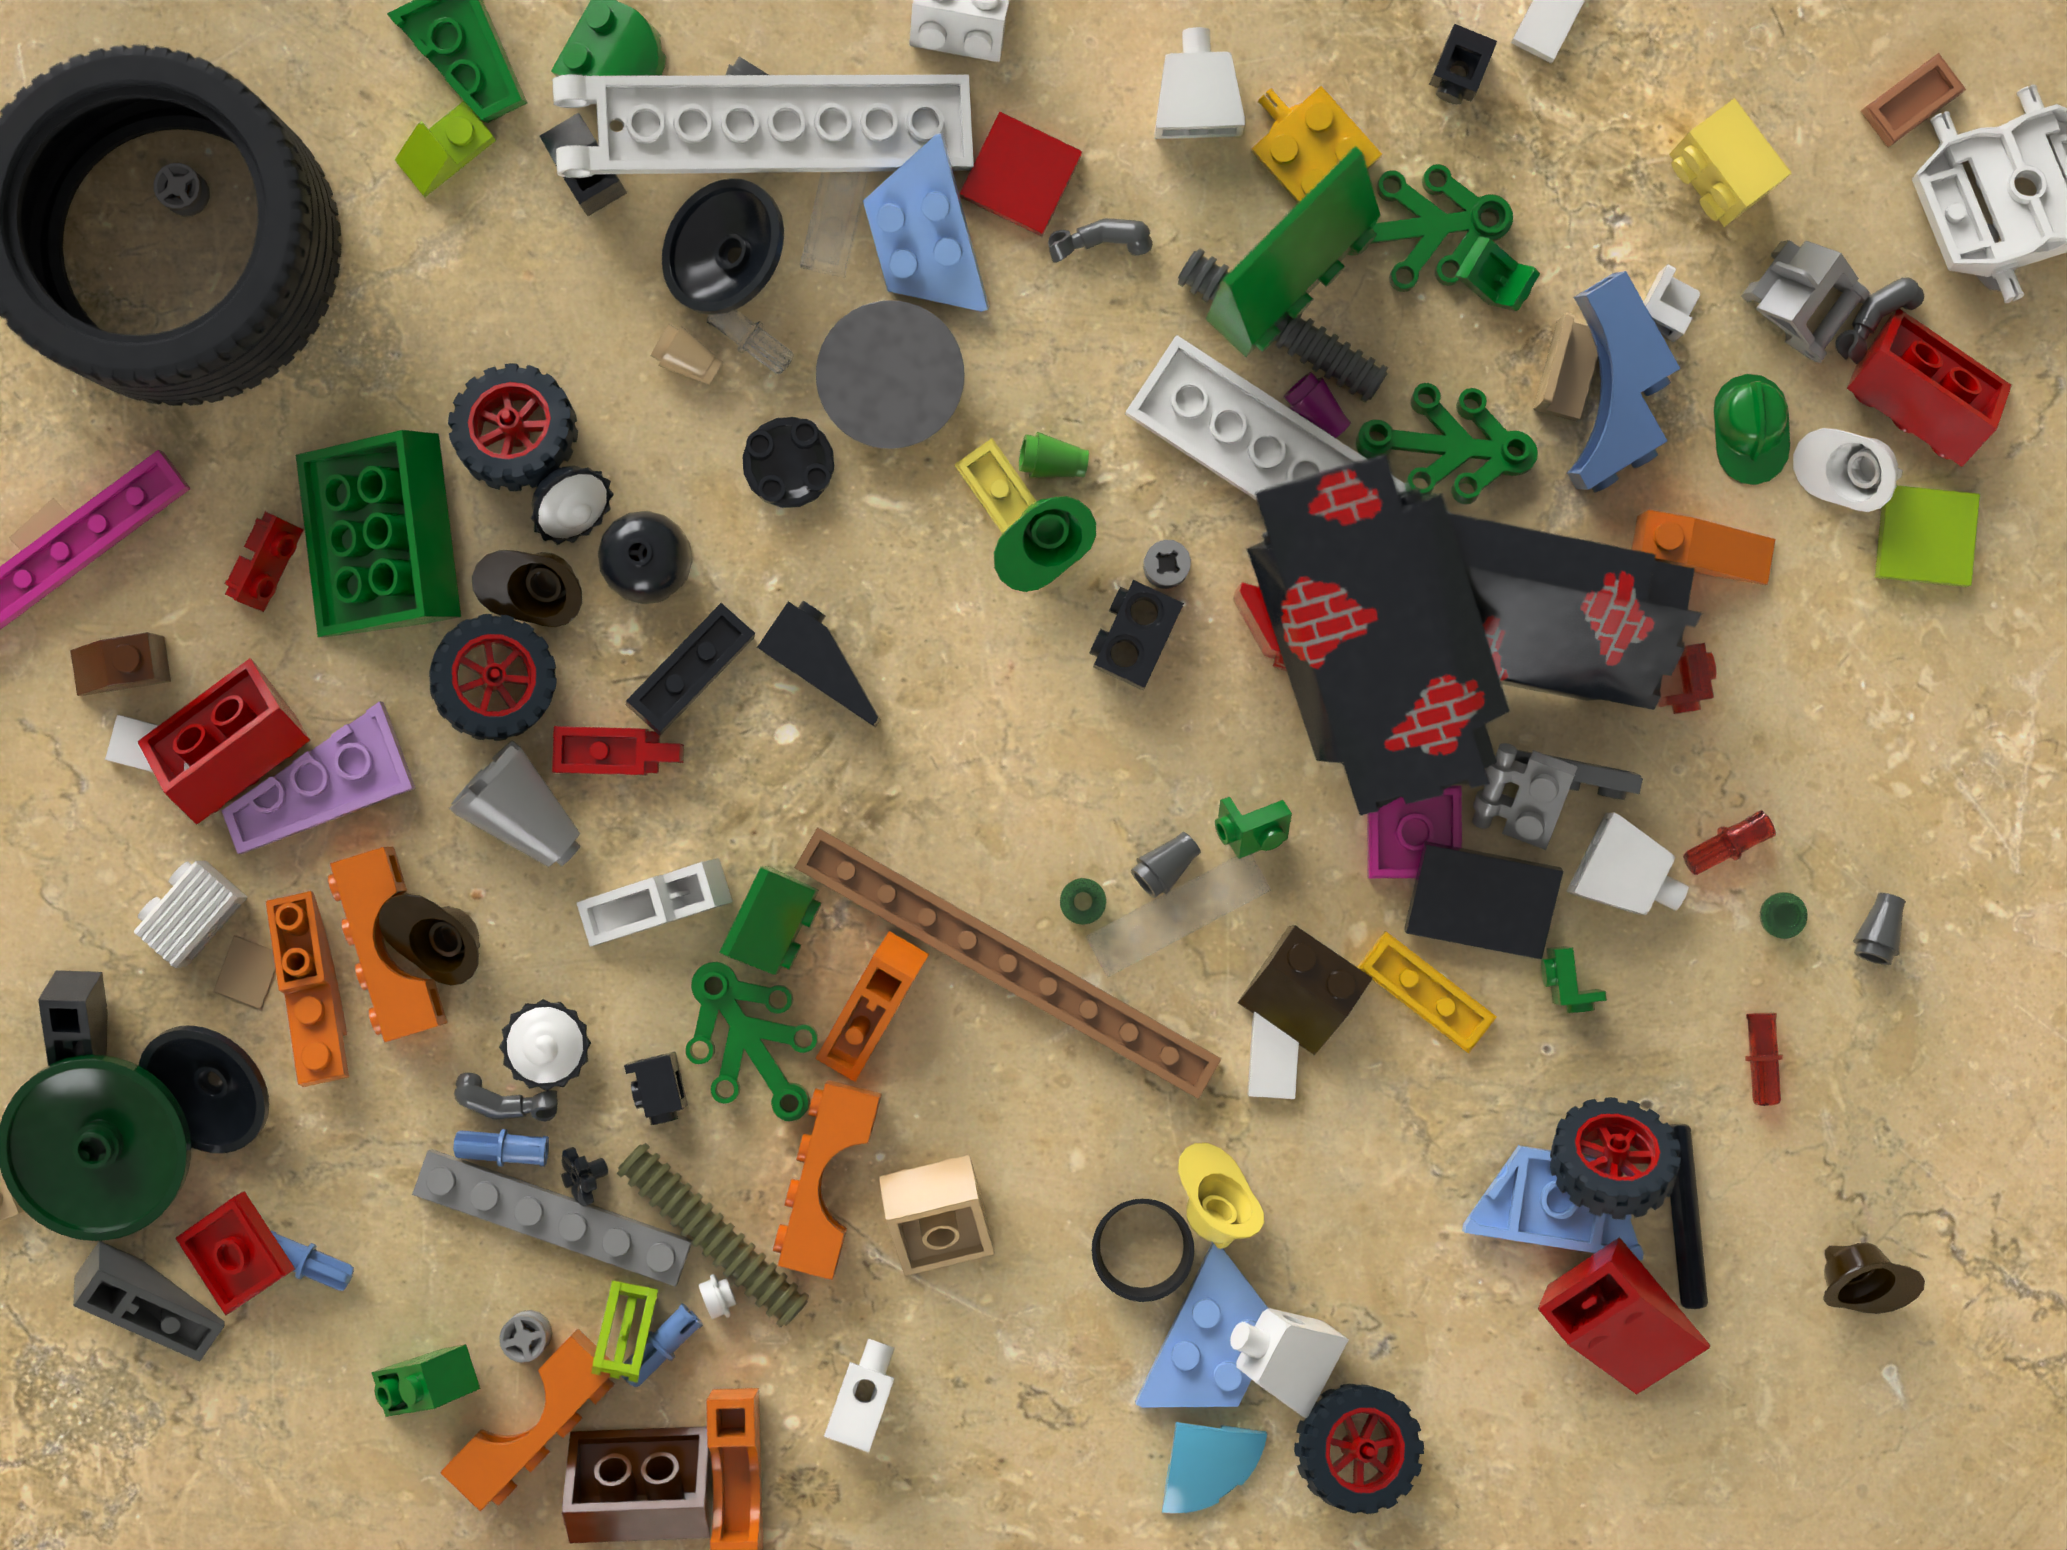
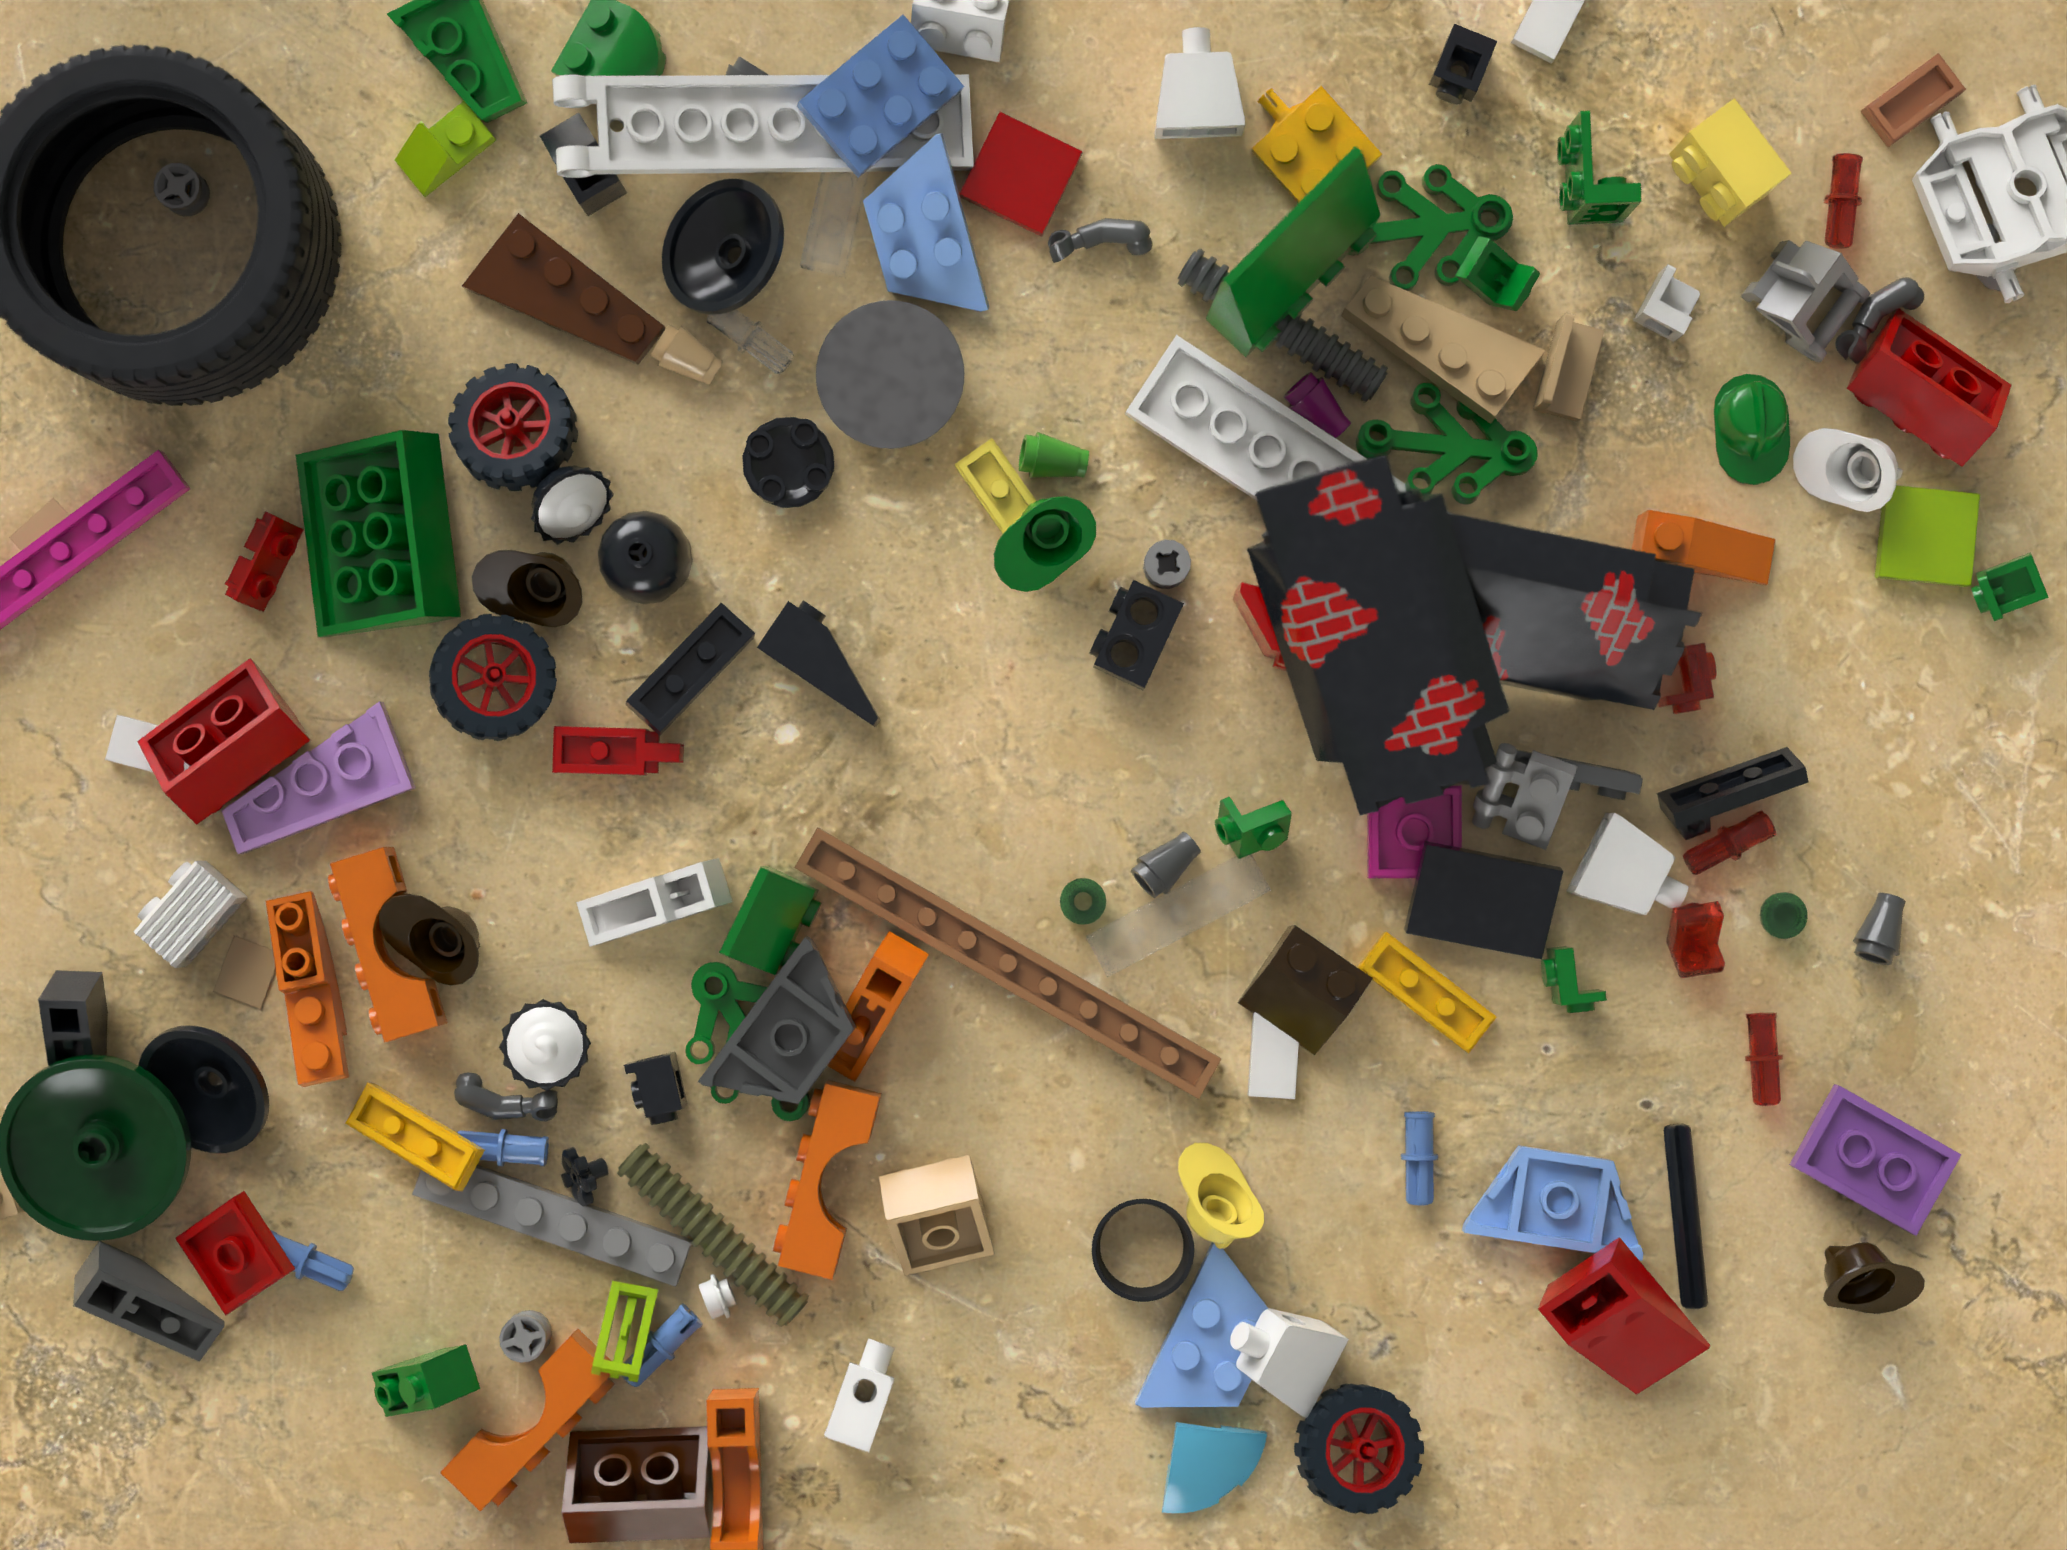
reddish brown slope [70,632,171,696] -> none
light grey cone [449,740,580,867] -> none
black wheel [1550,1097,1681,1219] -> none
medium blue arch [1567,271,1680,492] -> none
none -> yellow tile [345,1082,485,1191]
none -> reddish brown wing [462,213,666,365]
none -> dark grey wing [698,936,856,1104]
none -> medium blue plate [797,14,964,178]
none -> tan wing [1341,275,1546,424]
none -> medium blue axle [1401,1111,1438,1205]
none -> green bracket [1557,111,1642,225]
none -> black hinge [1657,747,1809,840]
none -> clear red bracket [1666,901,1725,978]
none -> medium lavender plate [1789,1084,1961,1236]
none -> clear red axle [1824,153,1863,249]
none -> green bracket [1971,552,2049,621]

